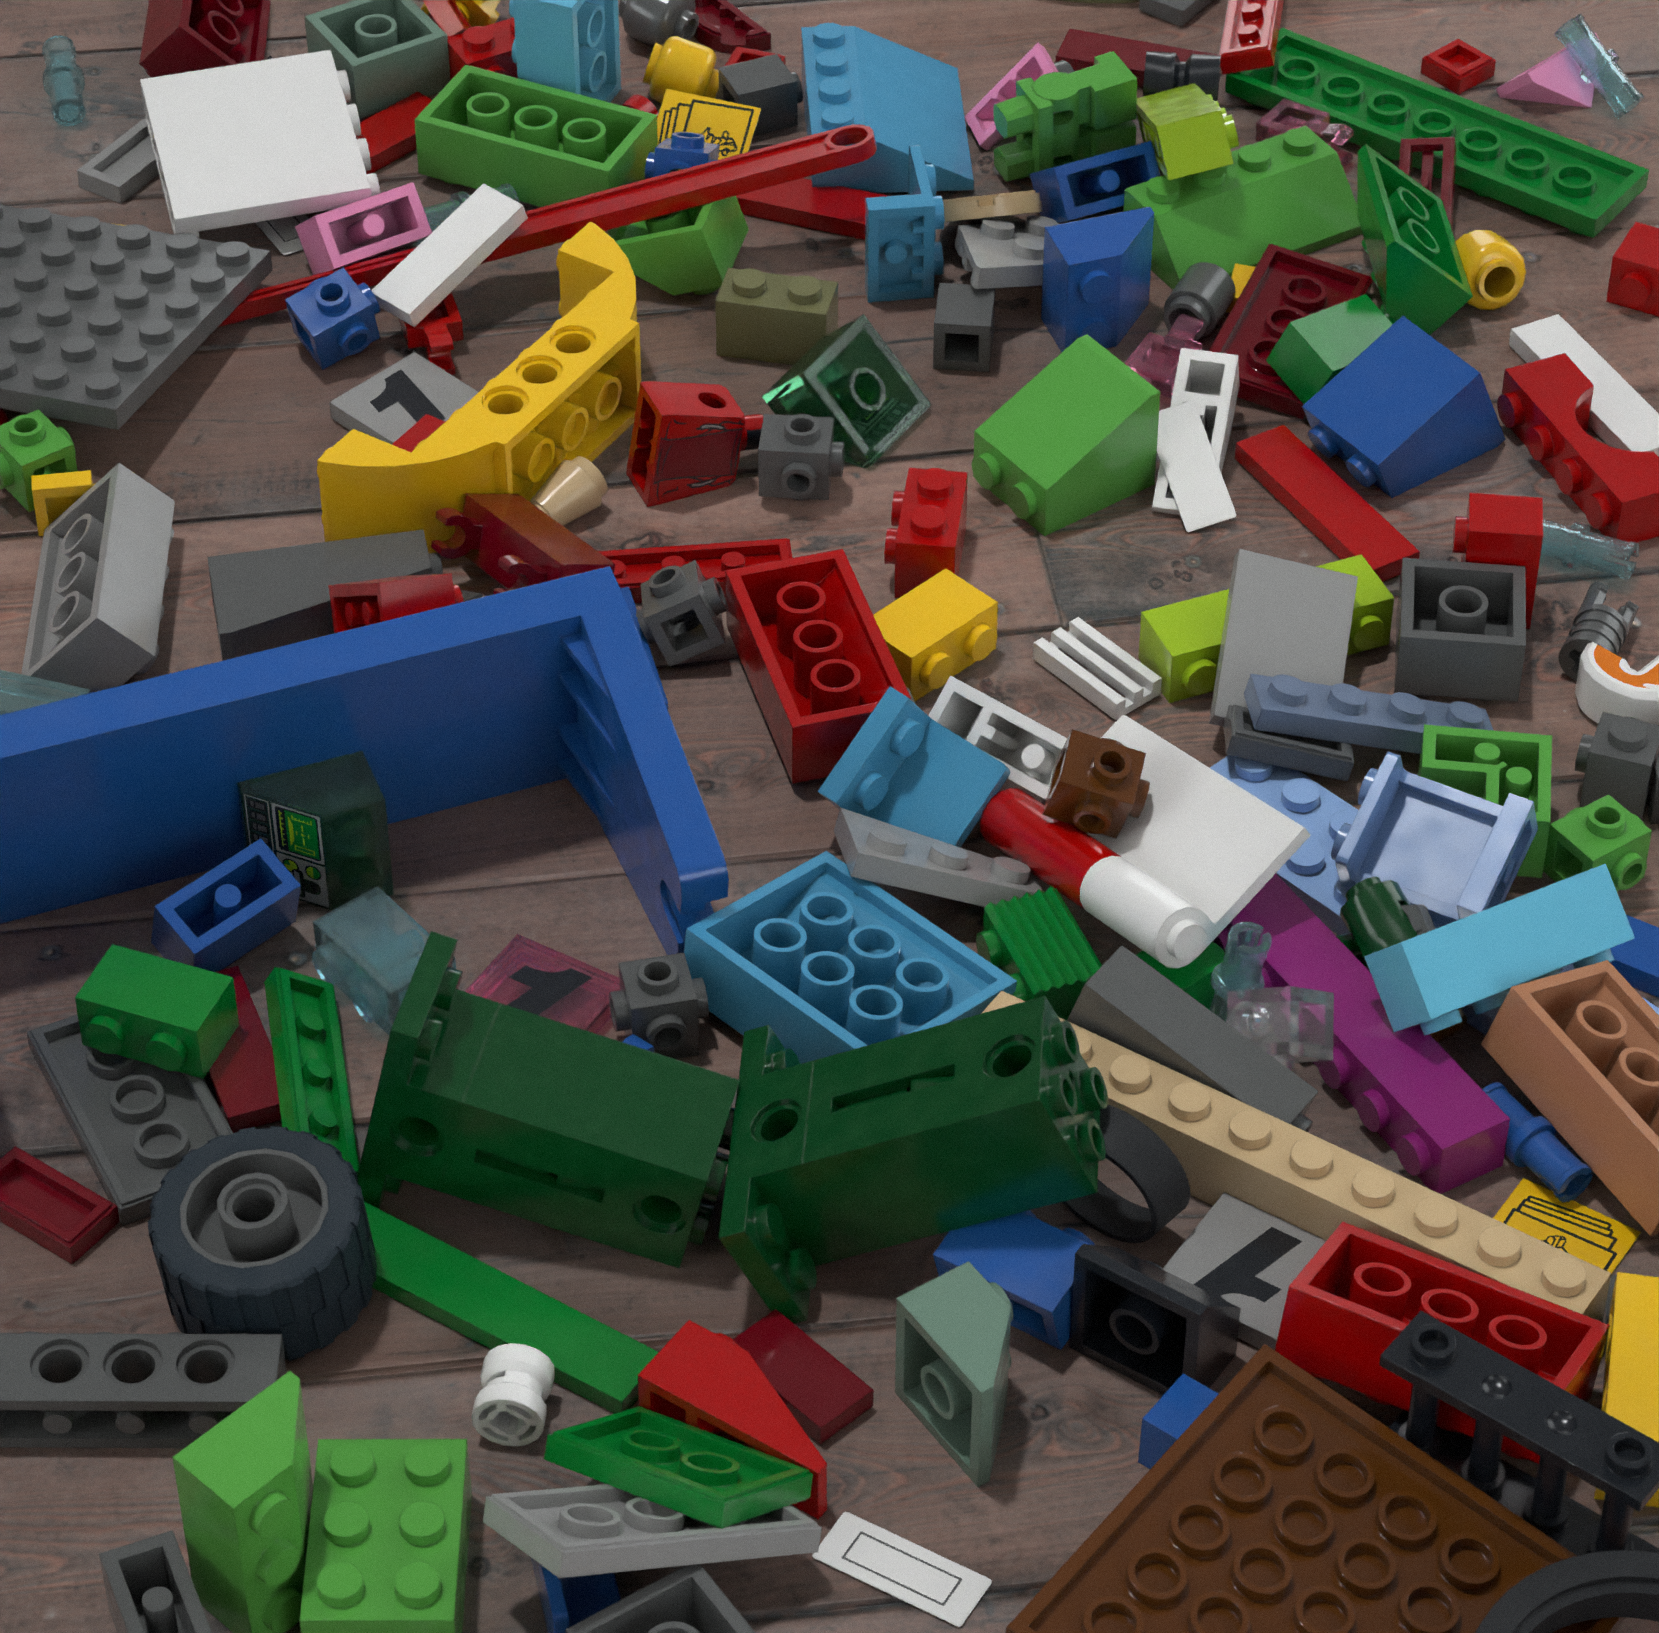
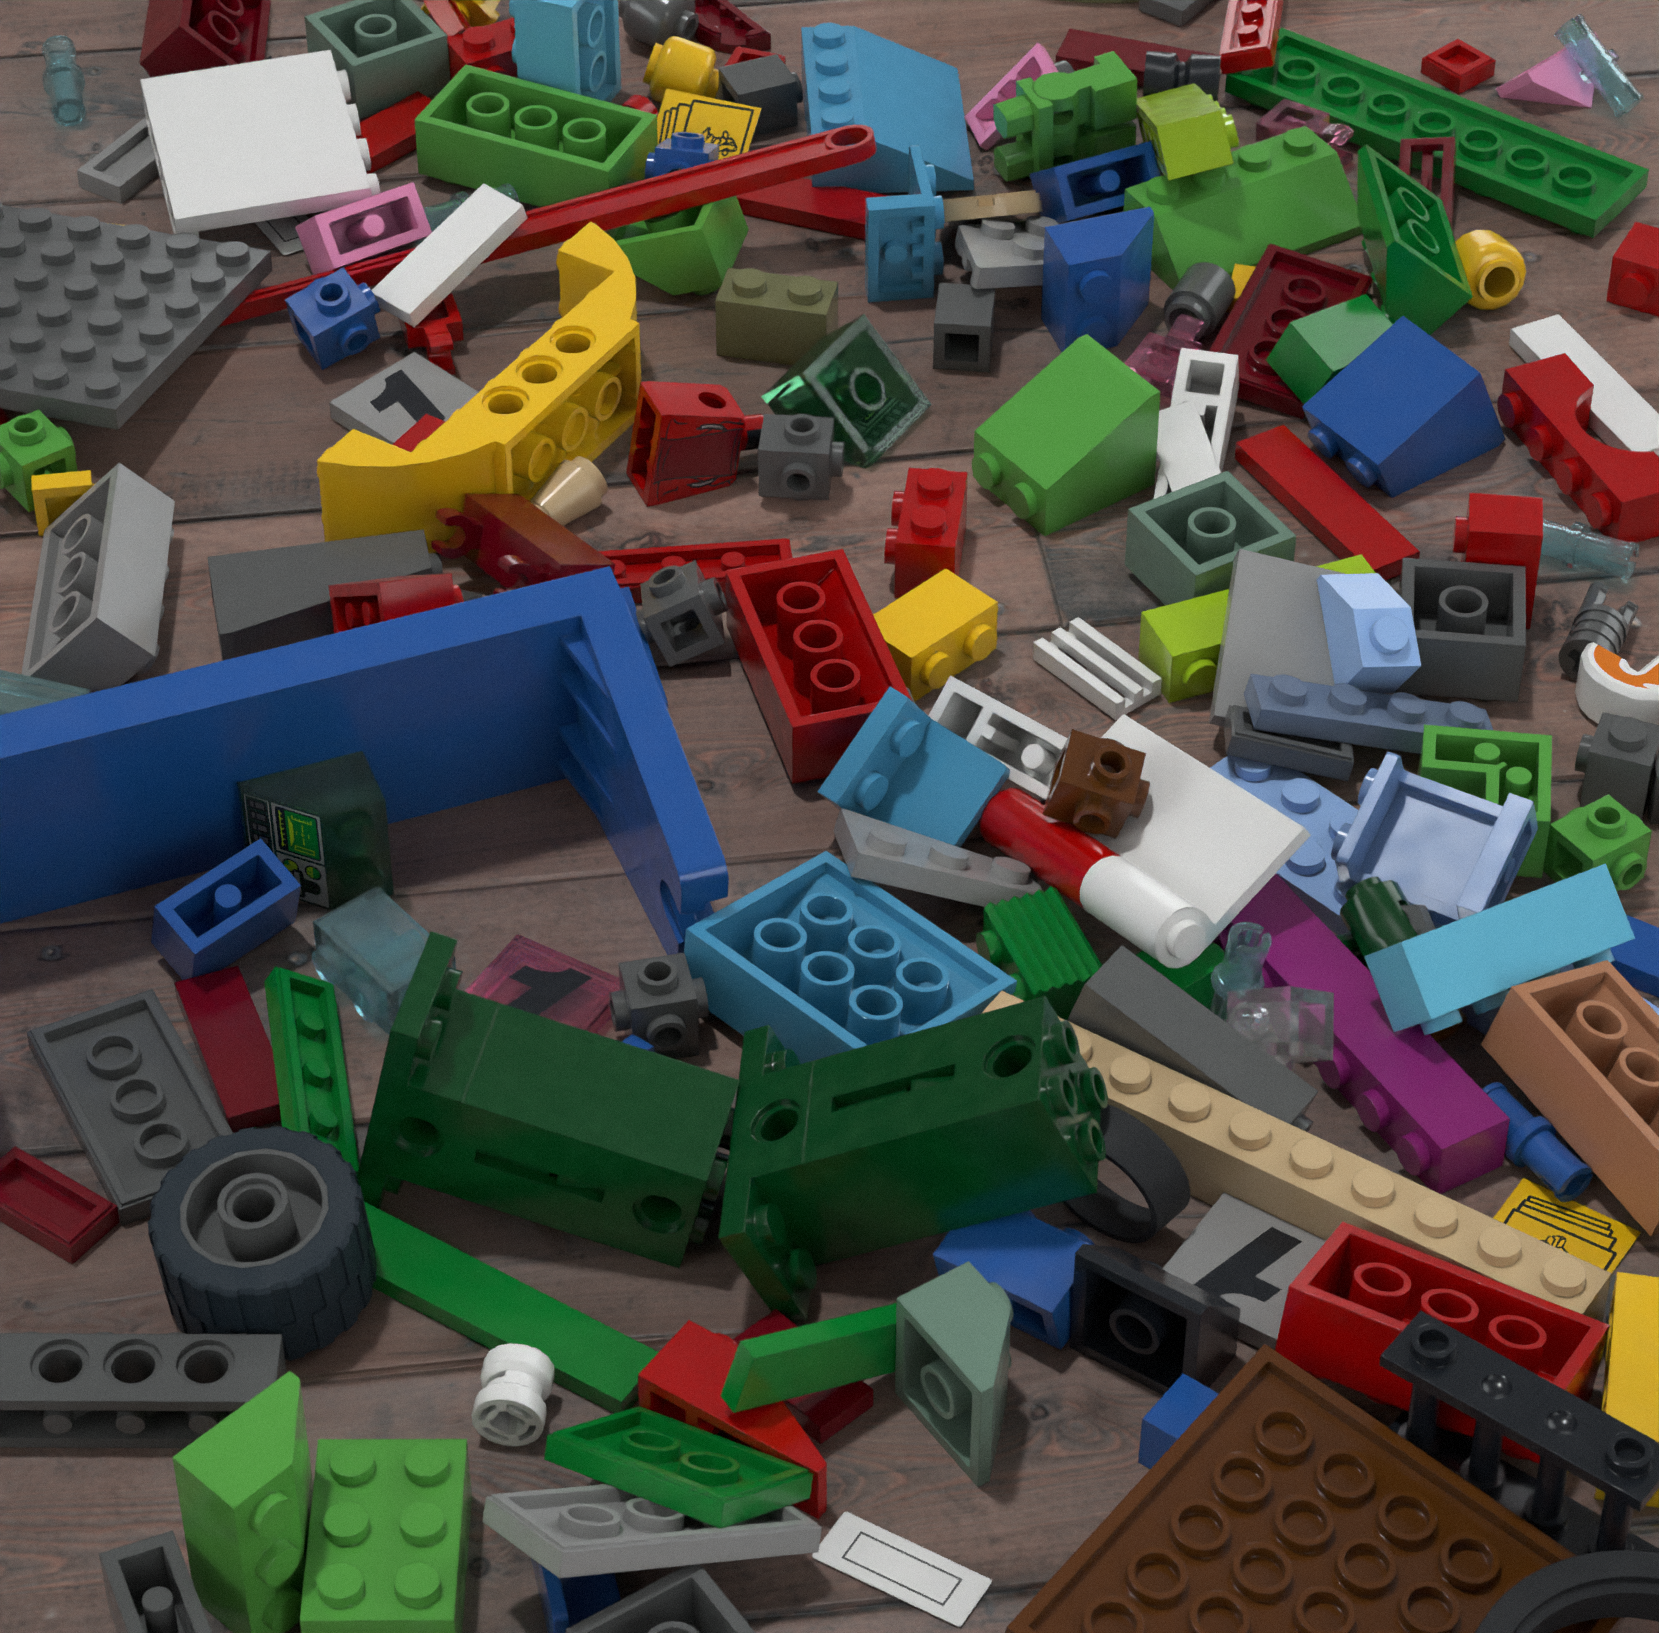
green brick [75,944,239,1079] -> none
none -> green tile [720,1303,896,1413]
none -> sand green brick [1125,471,1296,605]
none -> light blue slope [1317,573,1421,693]

